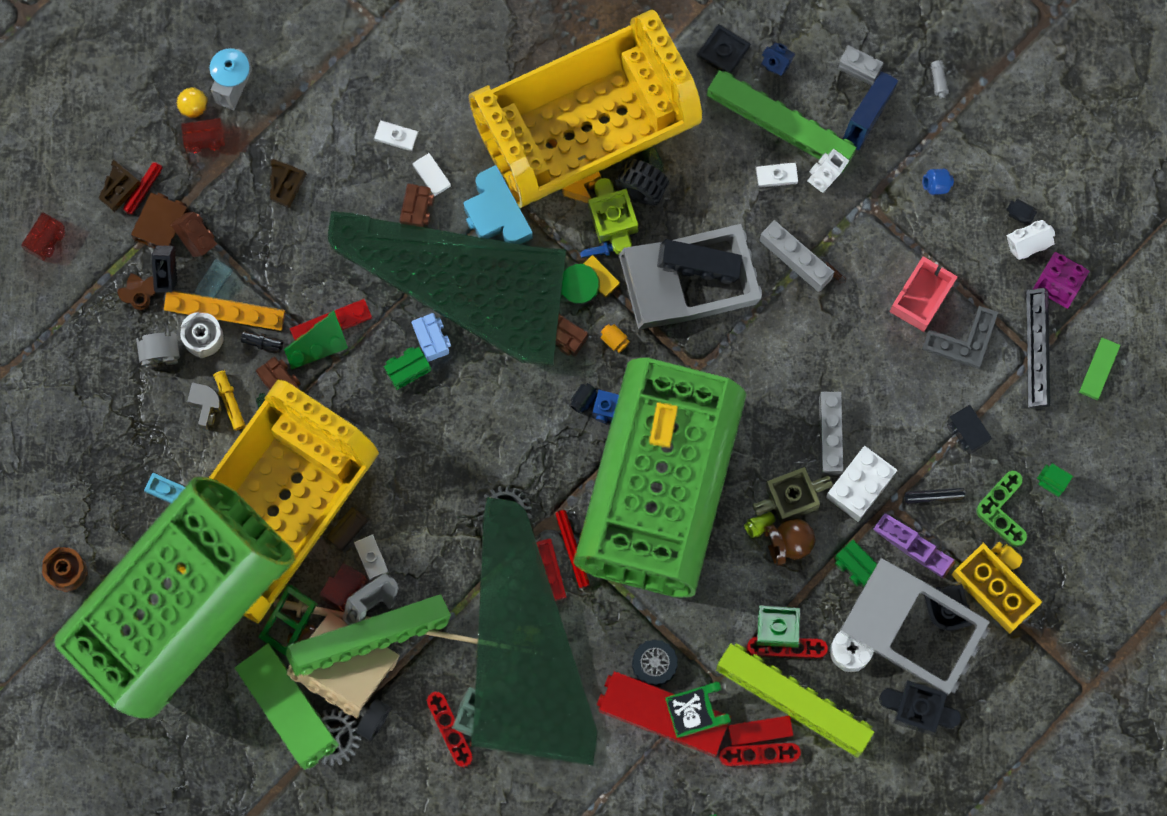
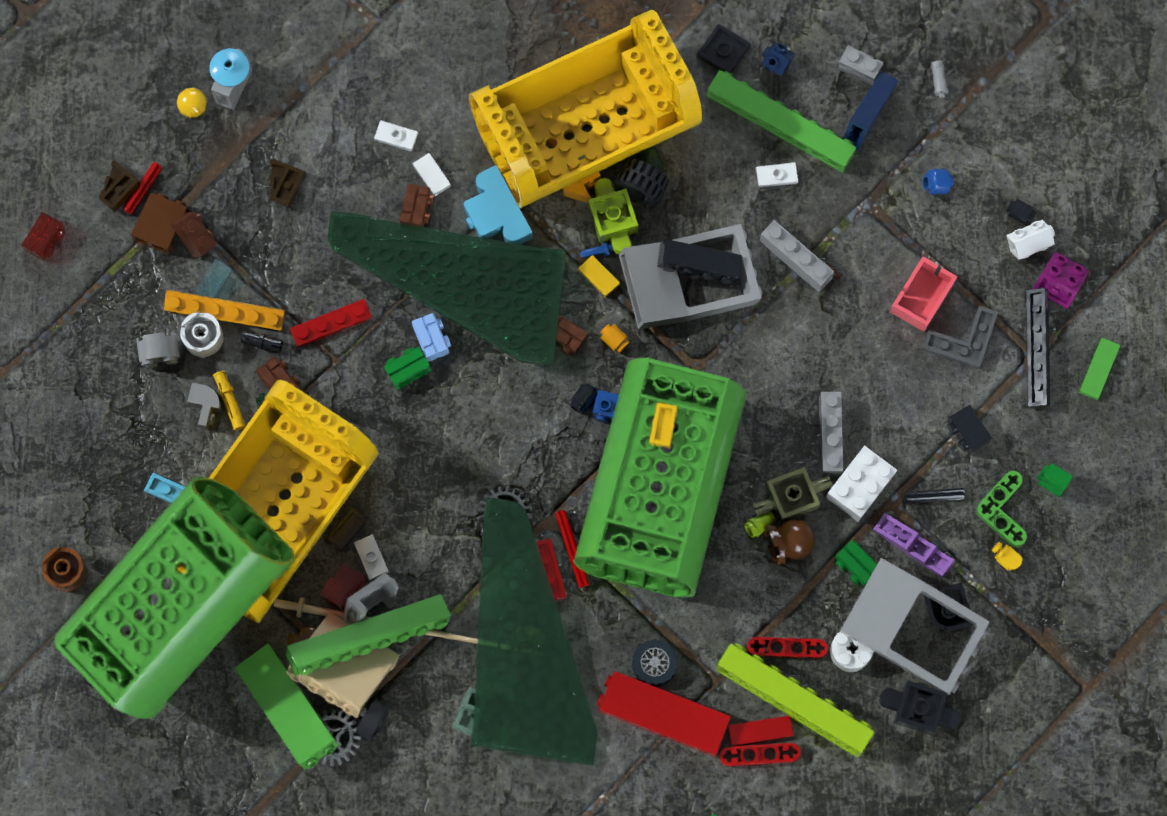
reddish brown plate [117,273,156,311] -> none
black brick [151,245,178,293] -> none
clear red brick [181,118,225,153] -> none
green window [259,584,317,656] -> none
green wing [284,310,348,369] -> none
red beam [427,692,473,768] -> none
green tile [560,264,600,304] -> none
flag [665,682,731,738] -> none
tile [757,605,800,648] -> none
white brick [808,149,849,193] -> none
yellow brick [951,543,1042,634] -> none

